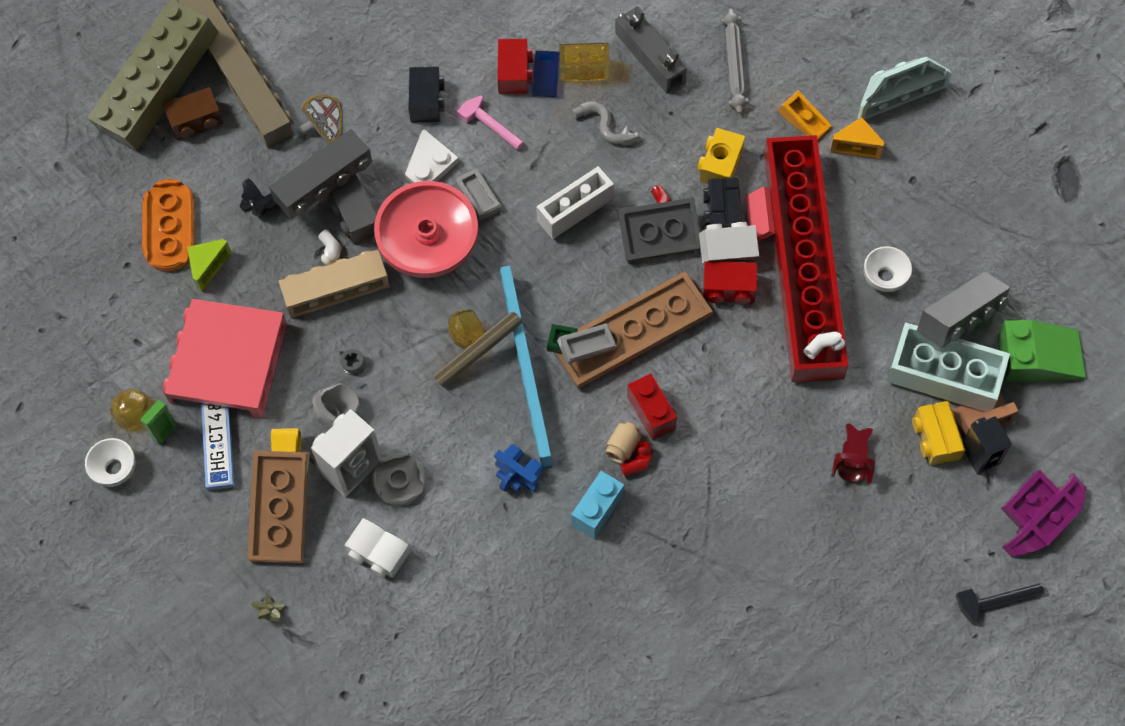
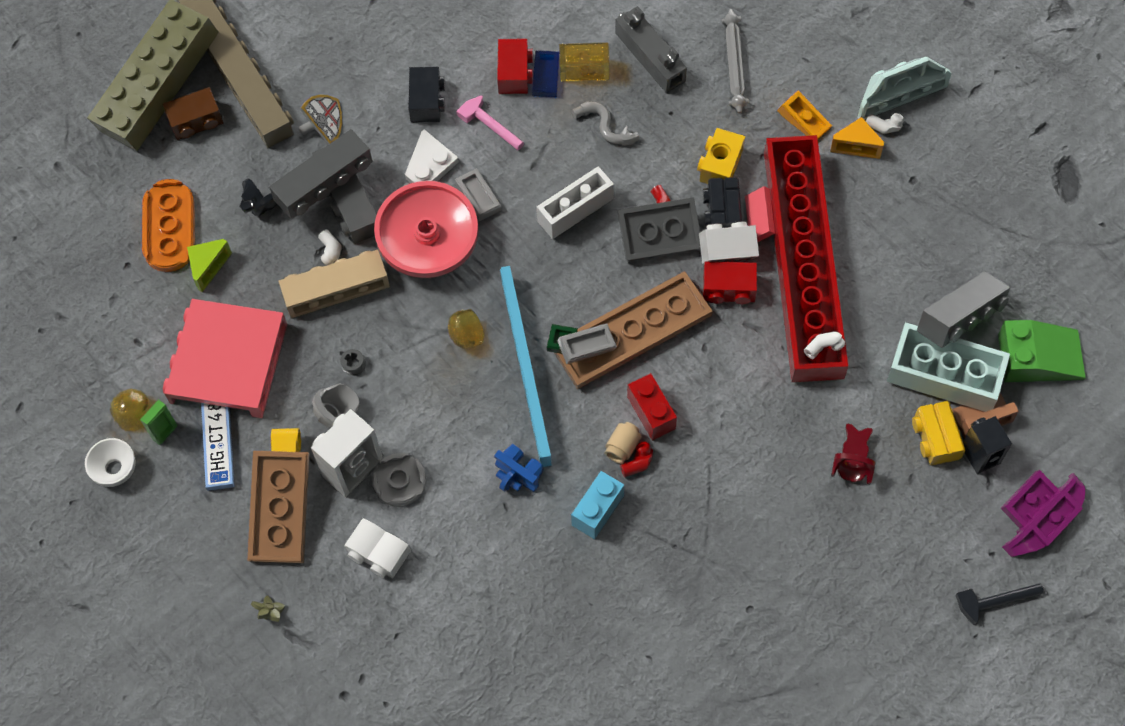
dark tan axle [434,311,522,387] -> none
white piece [864,246,912,292] -> none
none -> white arm [866,113,904,134]

